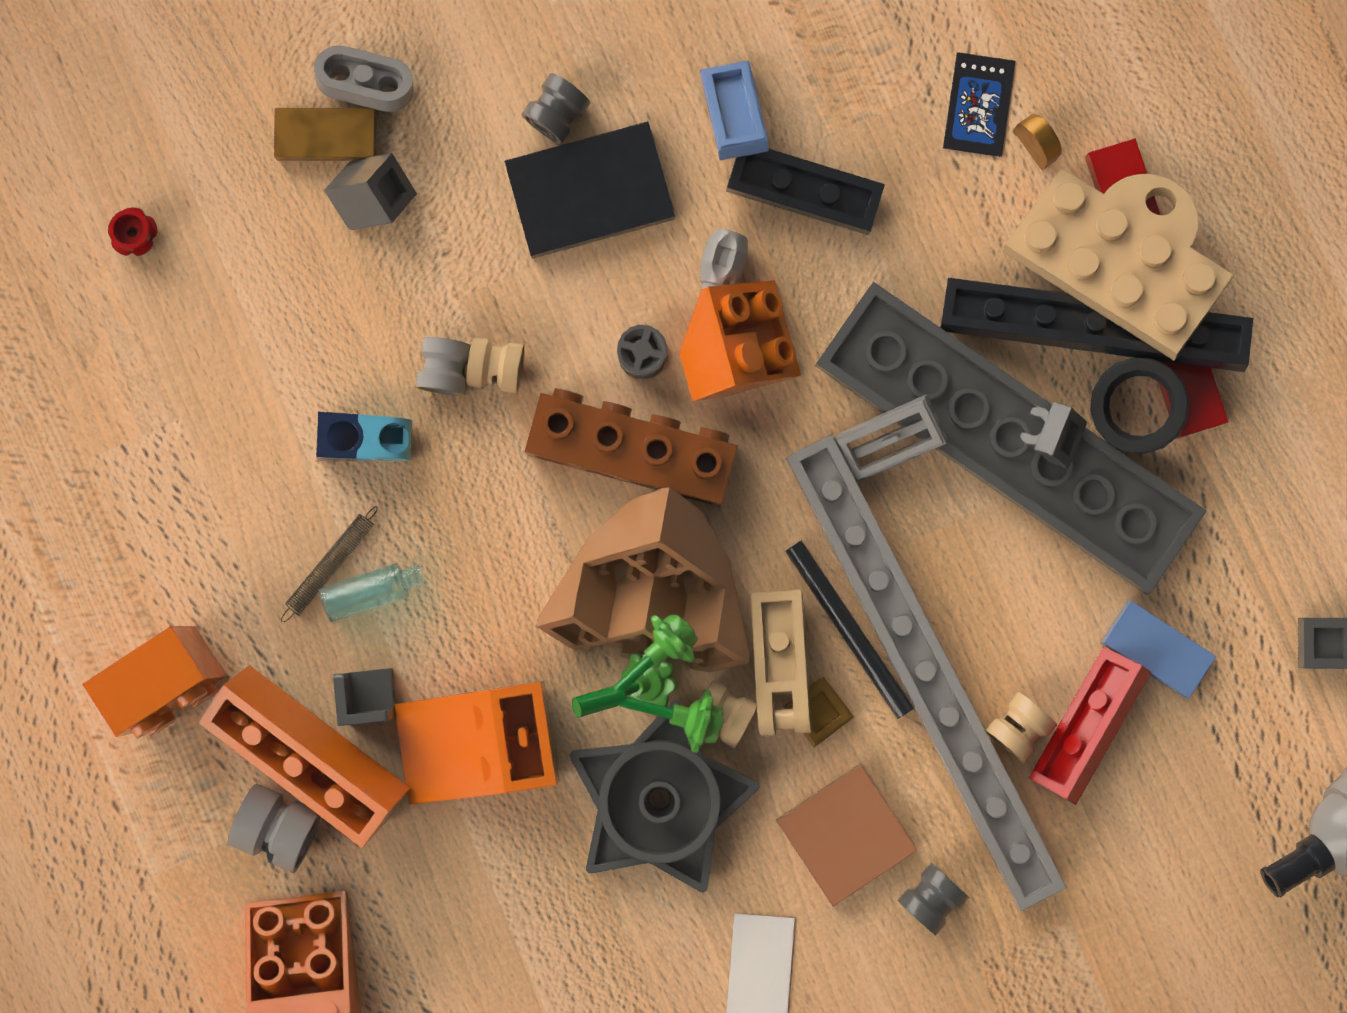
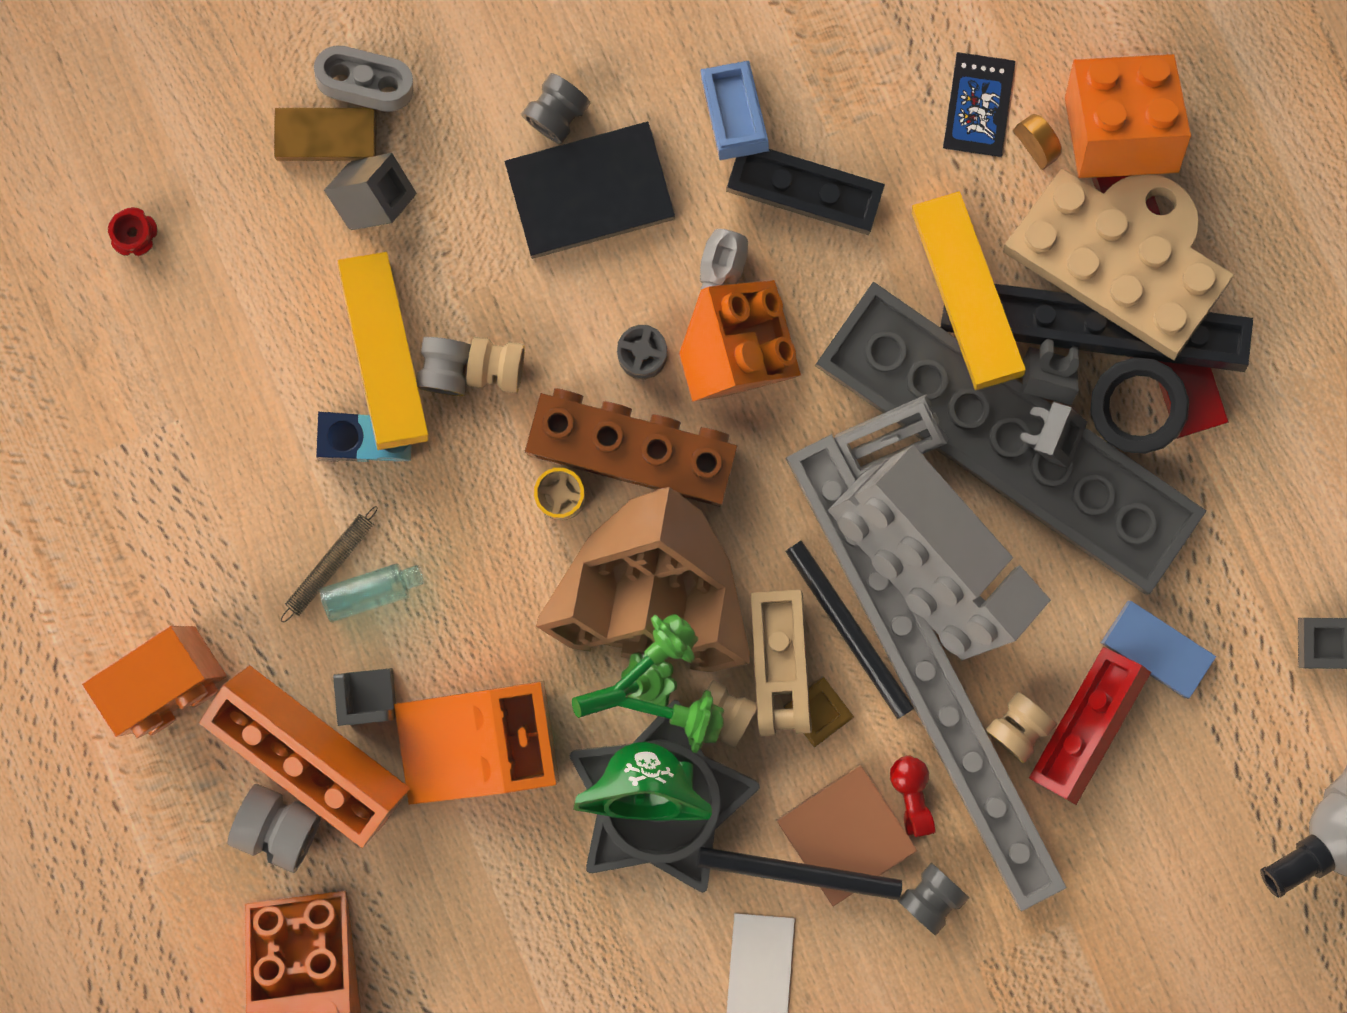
none -> yellow tile [338,252,428,450]
none -> tan wheel [534,468,586,520]
none -> green hat [573,742,712,821]
none -> black bar [697,847,902,900]
none -> light grey piece [827,445,1051,661]
none -> red arm [890,755,936,837]
none -> yellow tile [911,191,1026,391]
none -> dark grey tile [1023,339,1079,405]
none -> orange brick [1065,54,1191,178]

